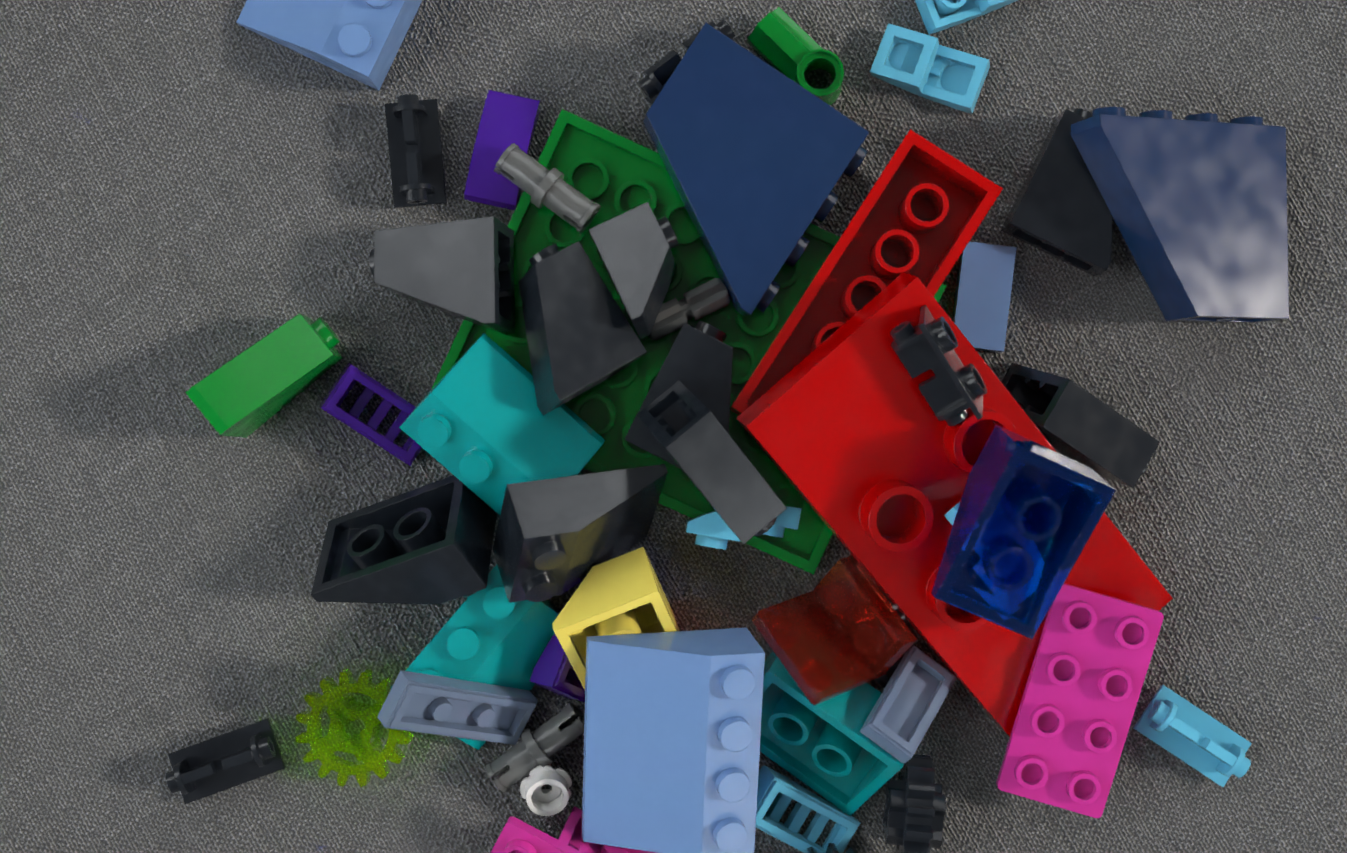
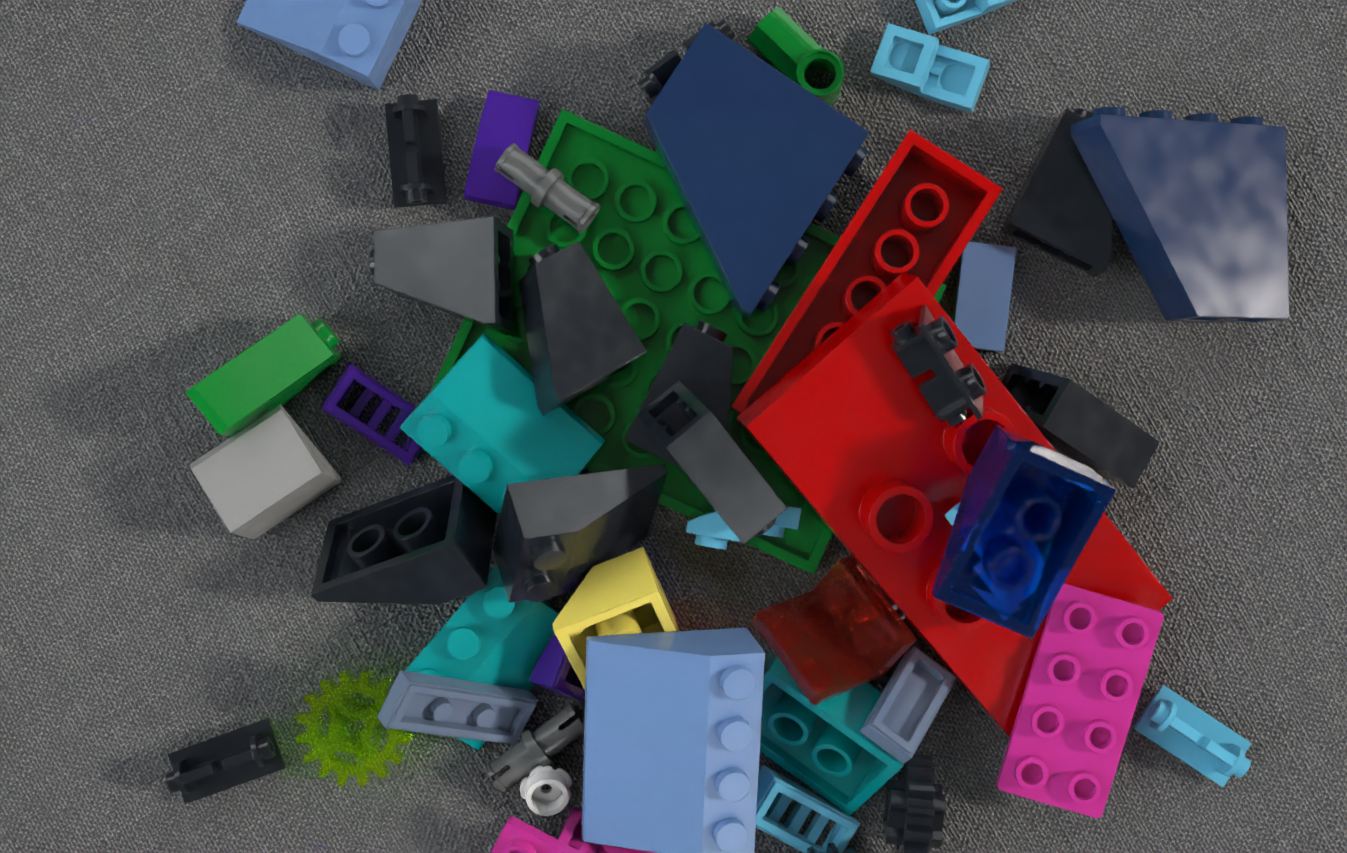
slope [589,202,679,340] -> none
dark grey piece [648,278,731,340] -> none
none -> light grey slope [190,404,342,540]

